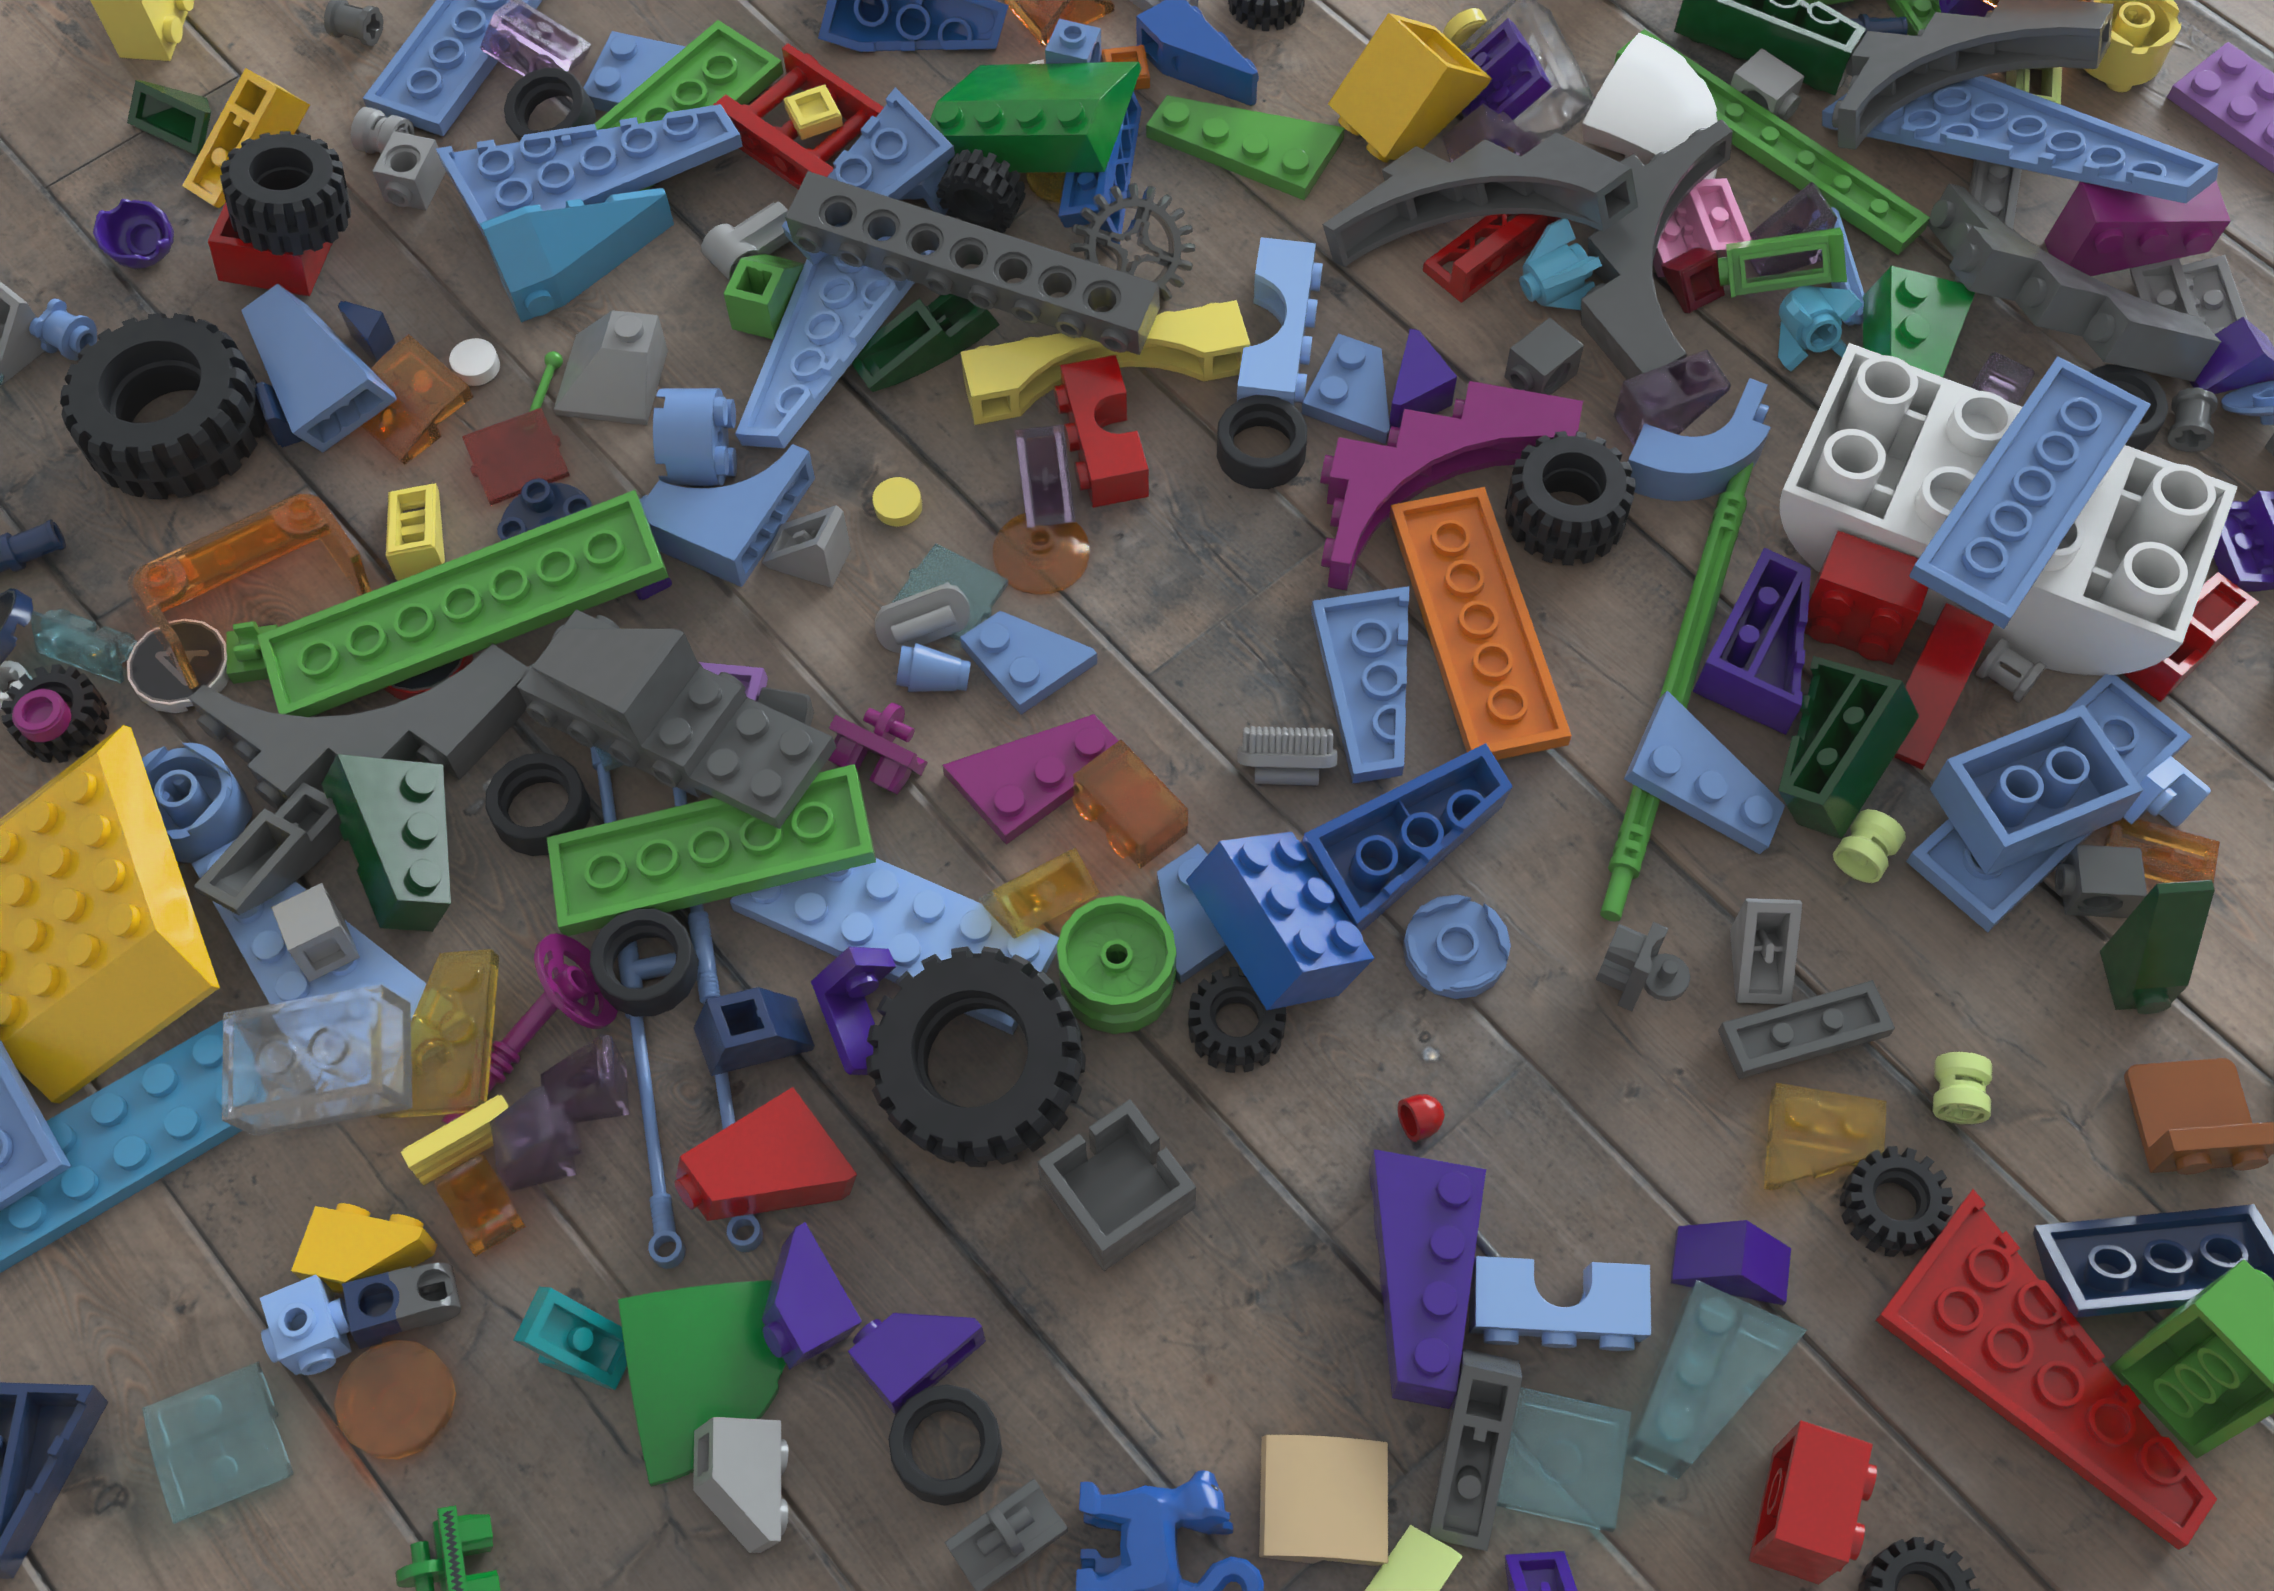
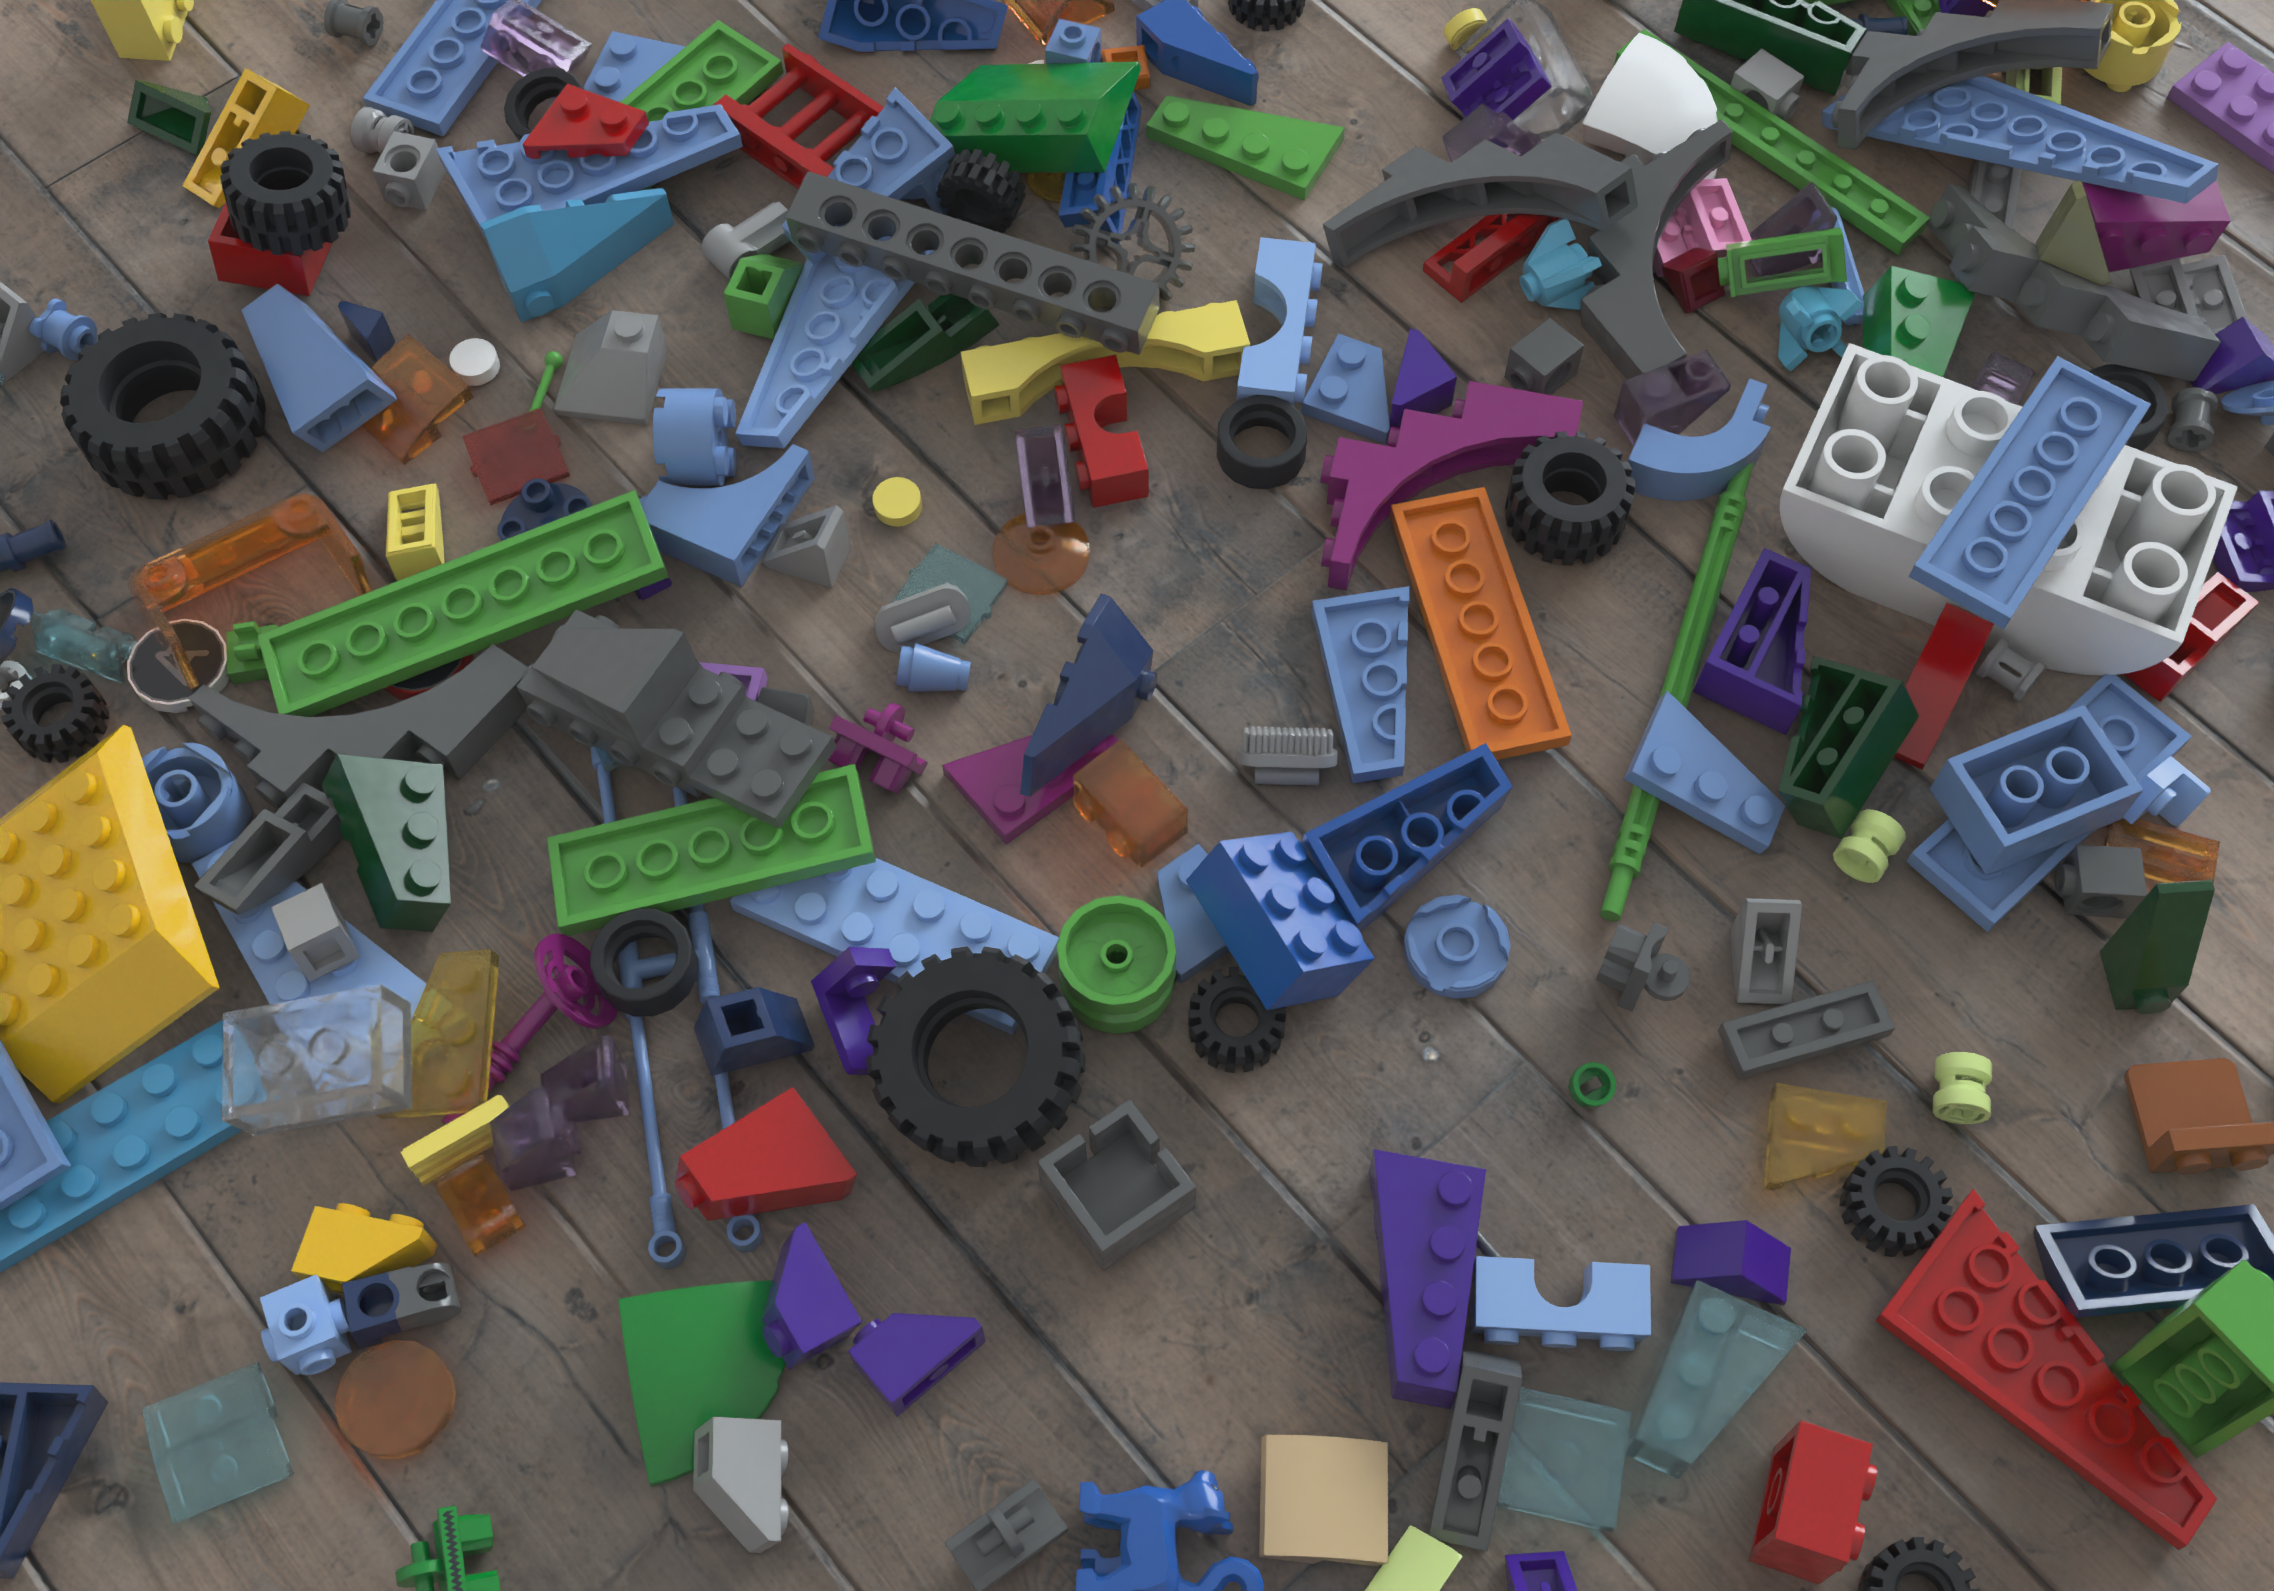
magenta tile [12,689,71,742] -> none
dark purple hair [93,199,174,269] -> none
dark blue slope [255,382,304,448] -> none
black tyre [485,752,590,856] -> none
teal slope [513,1286,627,1390] -> none
light yellow tile [783,84,843,140] -> none
black tyre [888,1384,1002,1506] -> none
medium blue wing [960,611,1097,715] -> none
clear yellow slope [979,847,1100,939] -> none
yellow slope [1328,13,1492,163] -> none
red hinge [1398,1094,1445,1142] -> none
red brick [1804,531,1928,665] -> none
none -> red wing [522,84,649,159]
none -> dark blue wedge [1020,594,1157,797]
none -> green hinge [1568,1062,1616,1108]
none -> olive slope [2036,180,2111,286]

